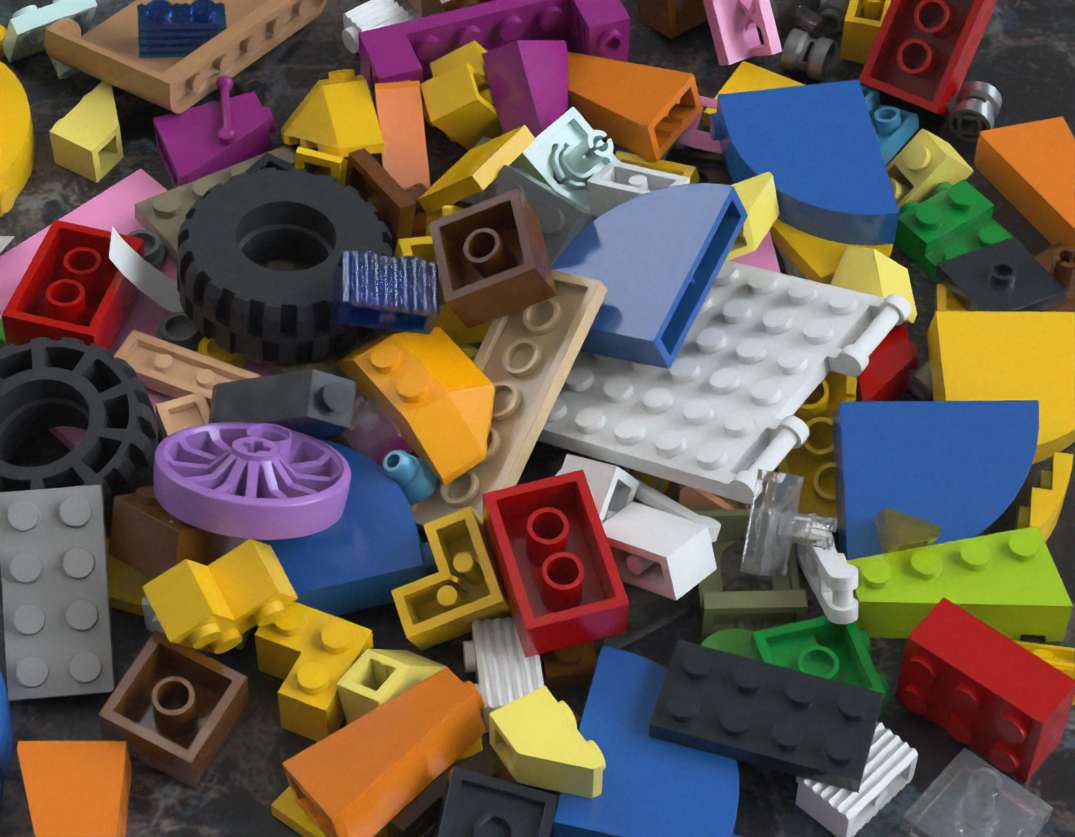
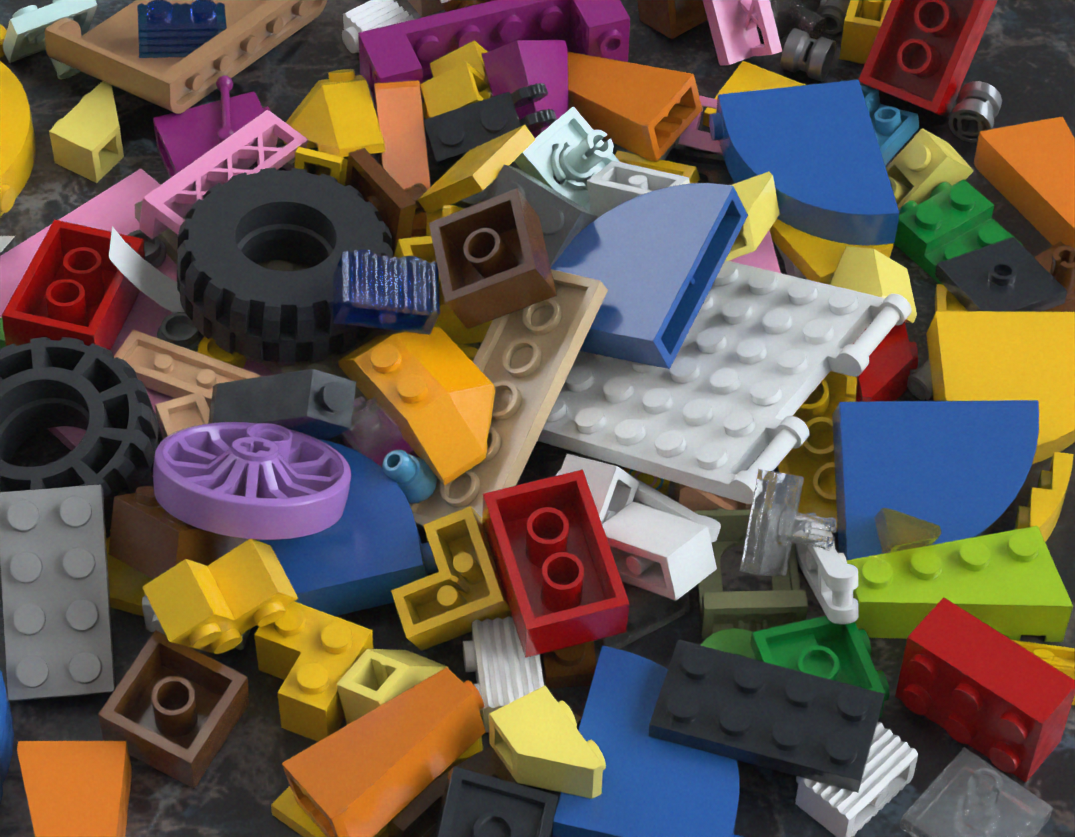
none -> bright pink fence [139,110,308,239]
none -> black hinge [423,83,557,166]

